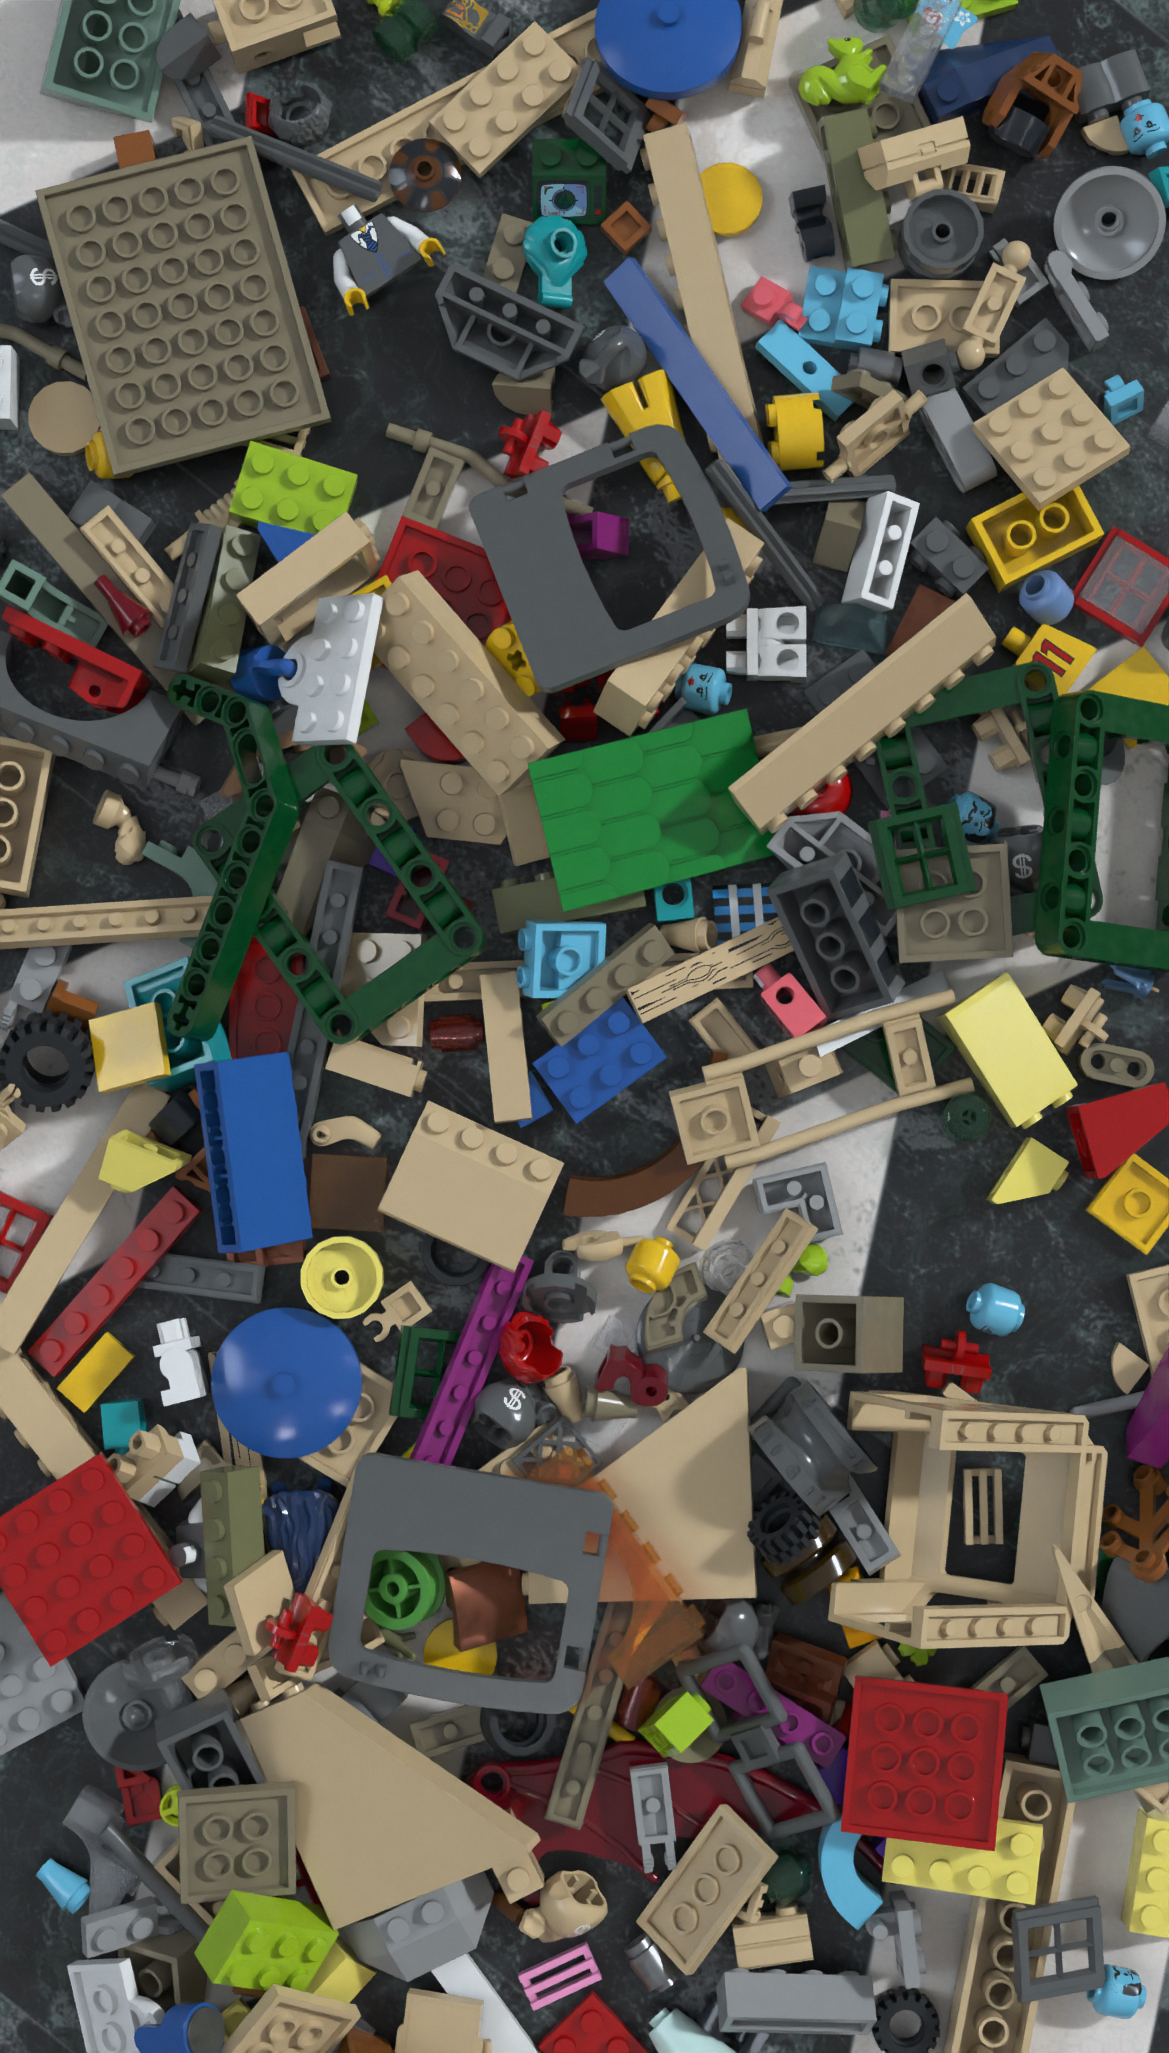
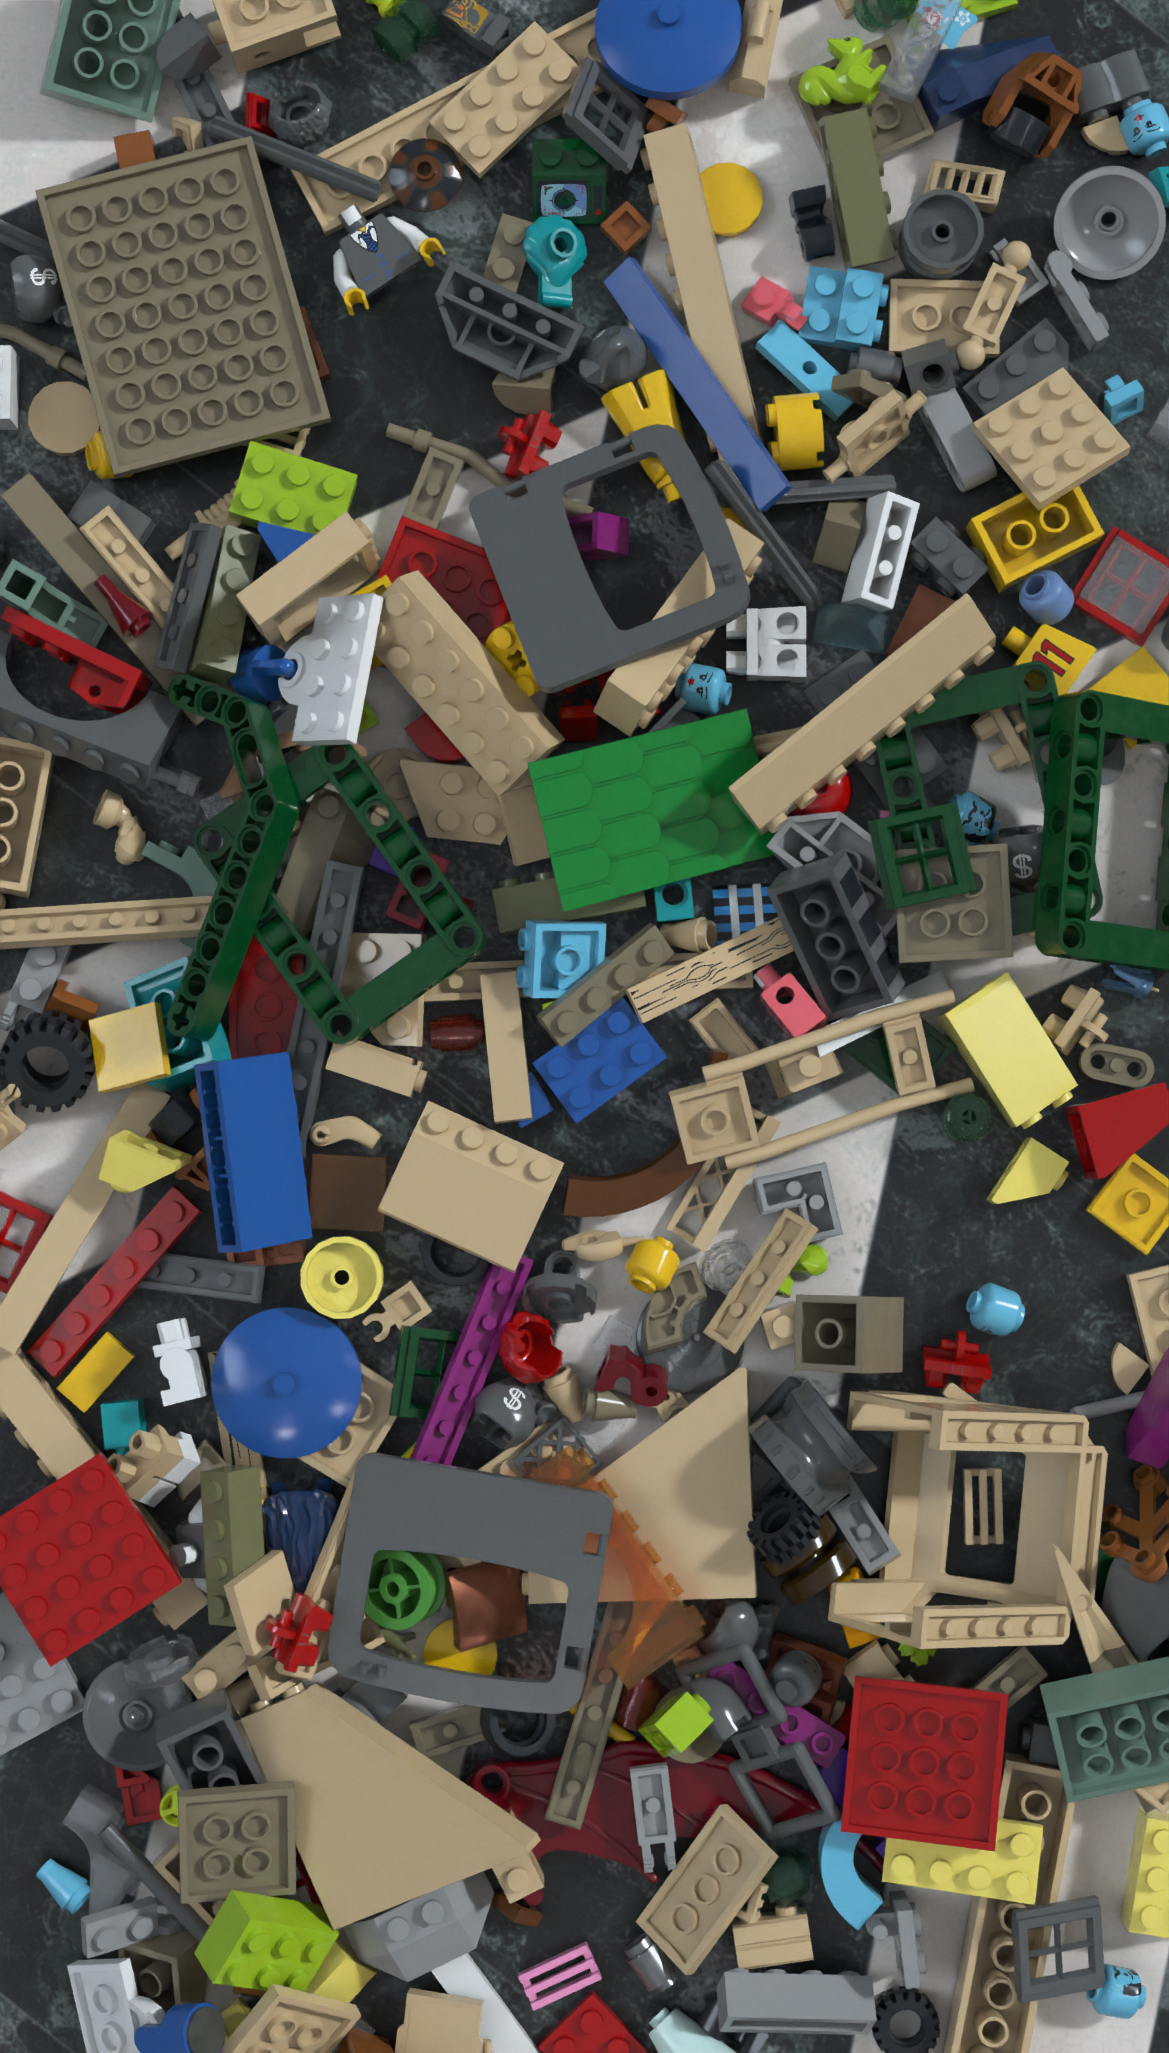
tan piece [518,1870,608,1943] -> none
tan piece [857,116,971,200] -> none
none -> dark grey brick [689,1677,753,1741]
none -> dark grey head [768,1650,823,1708]

